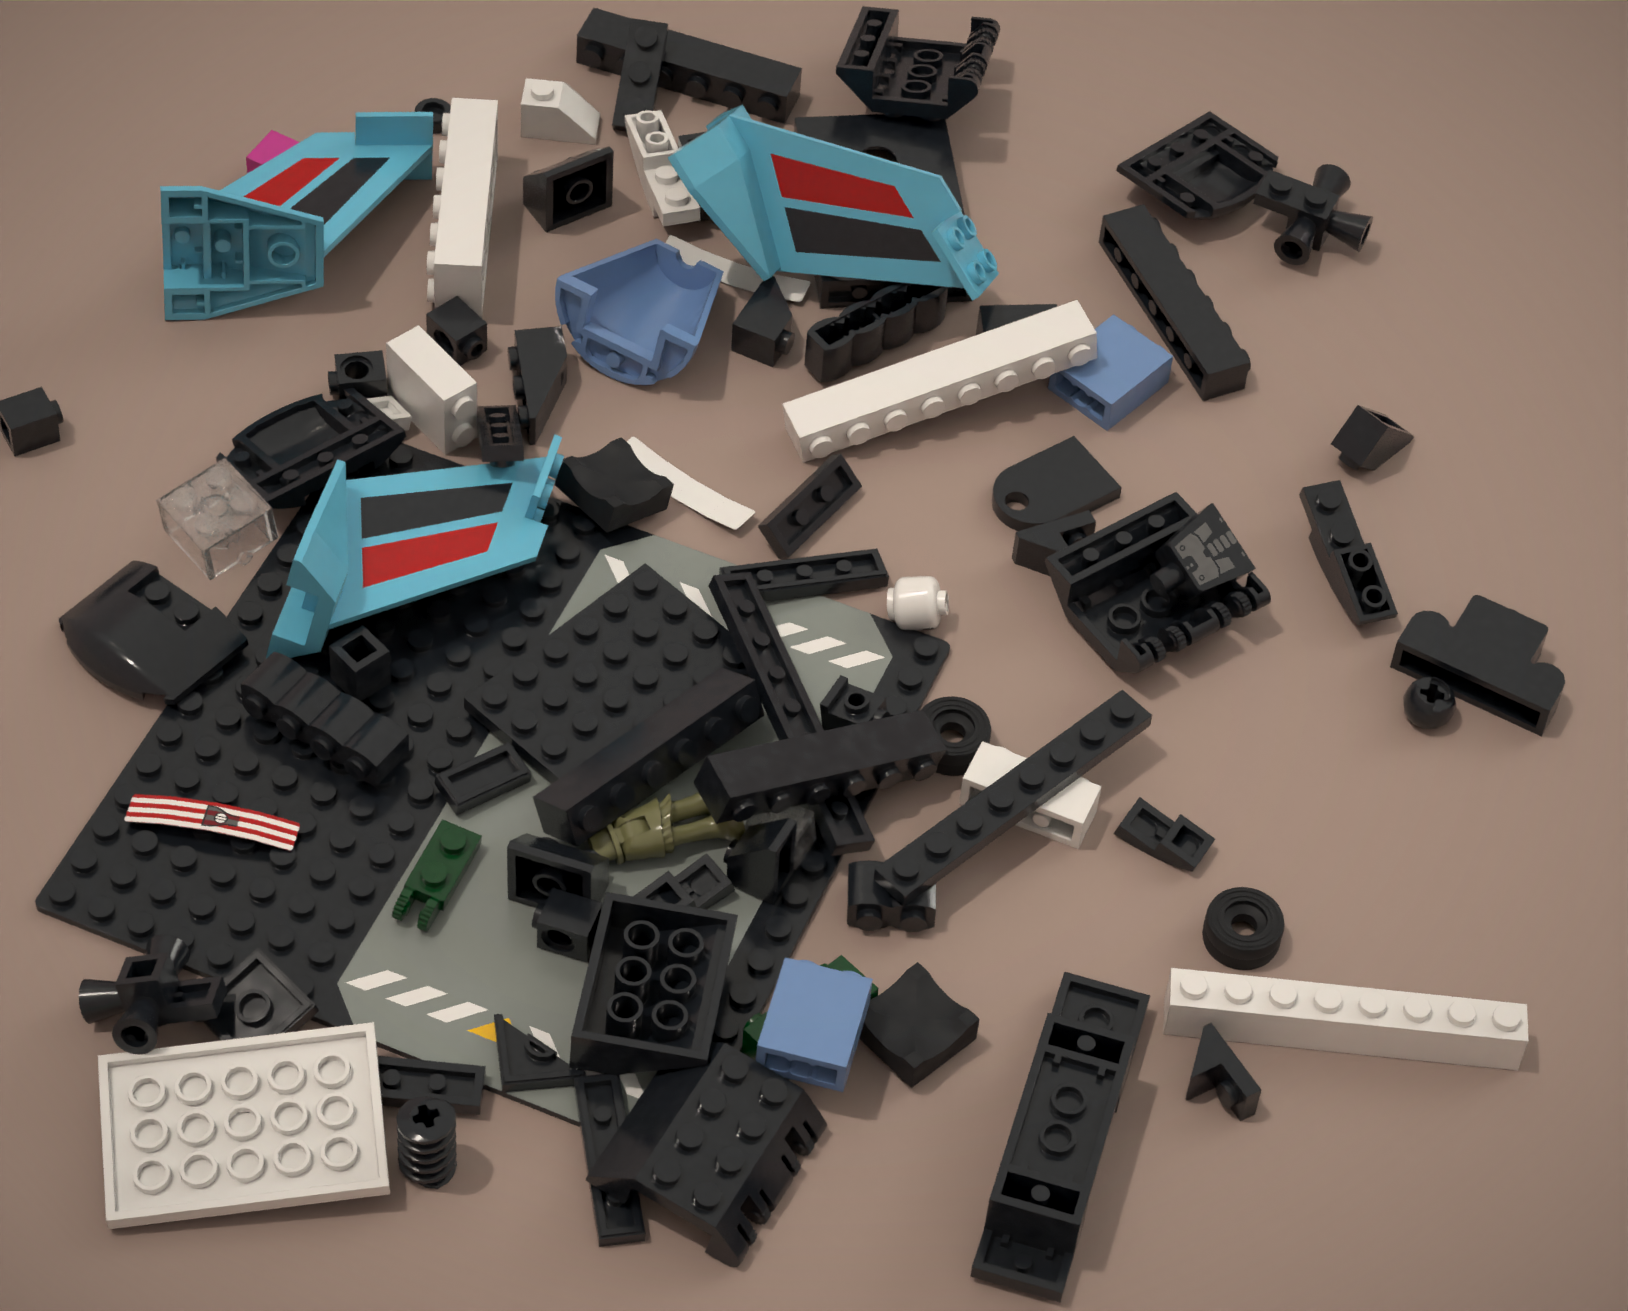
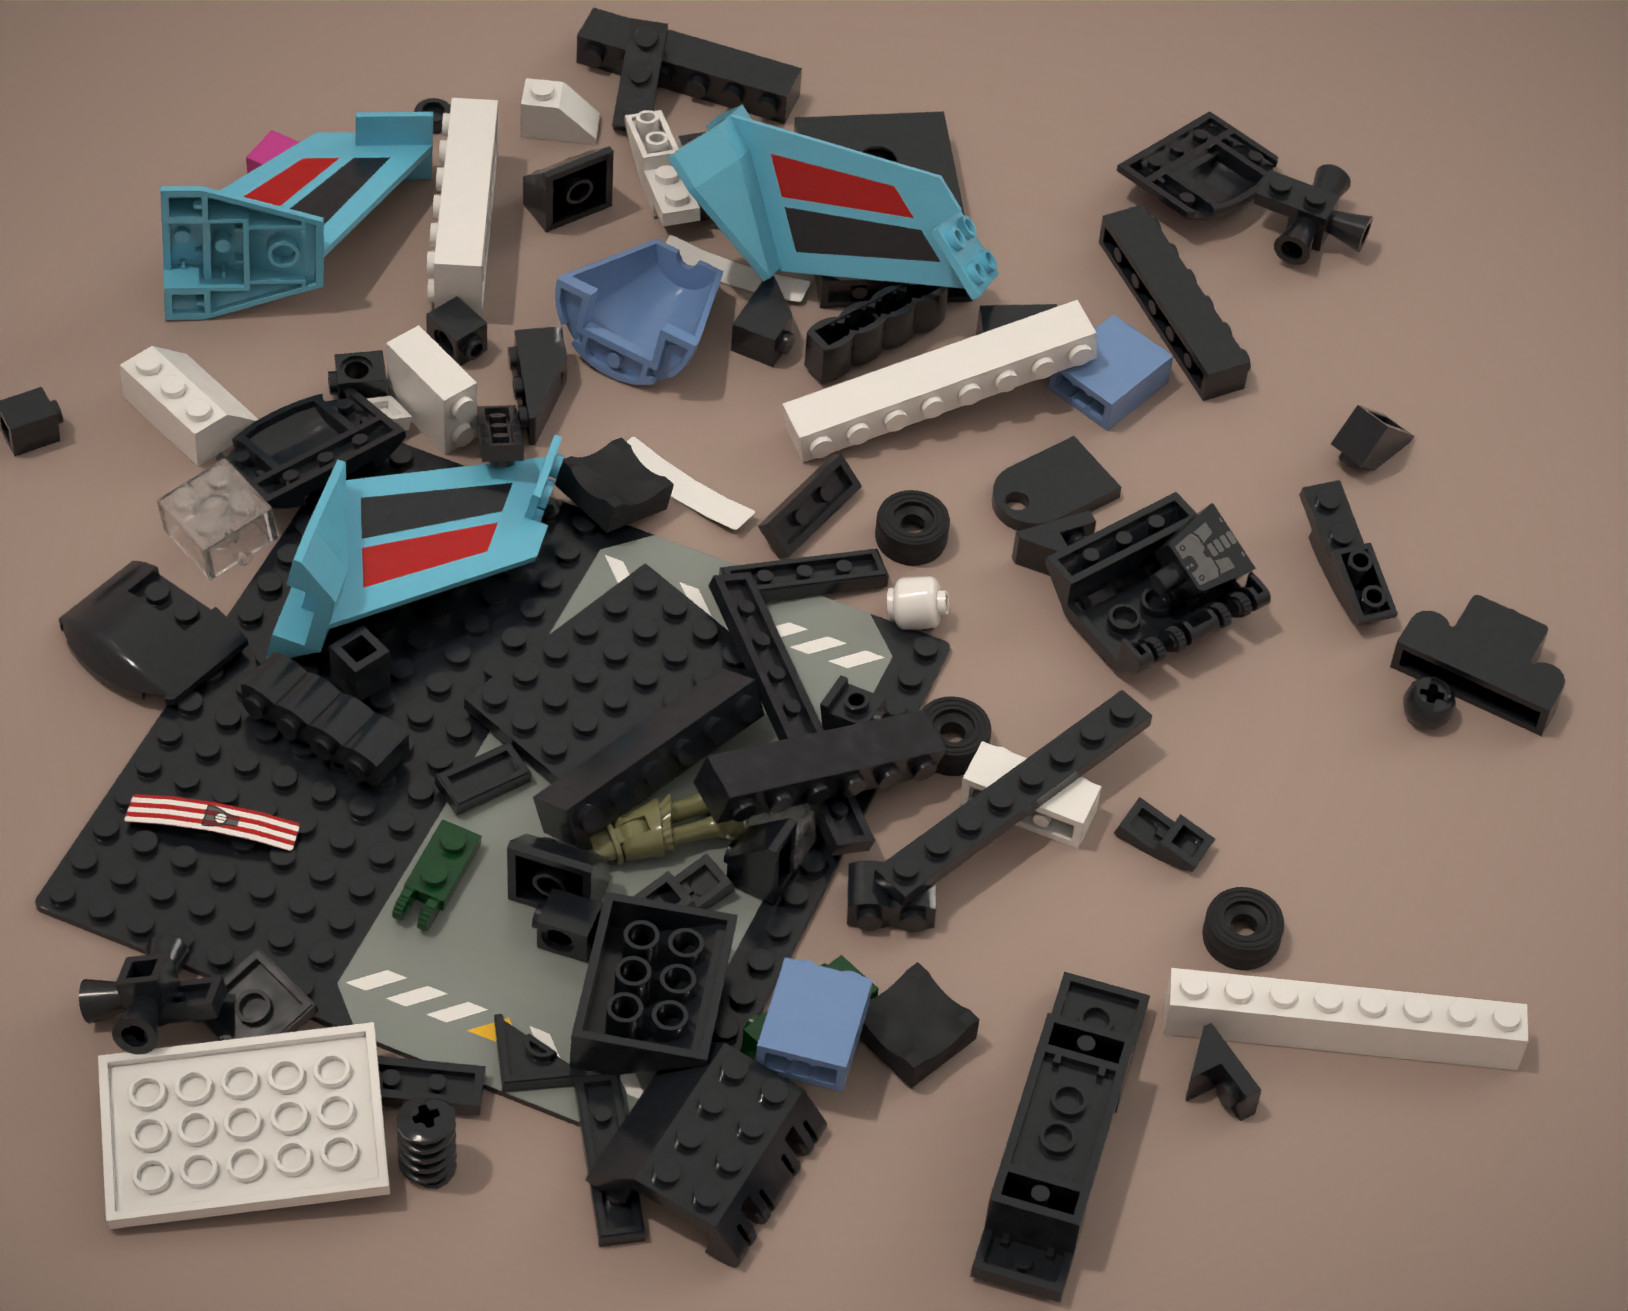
black slope [836,6,1001,121] -> none
none -> white slope [120,346,259,466]
none -> black tyre [875,490,950,566]

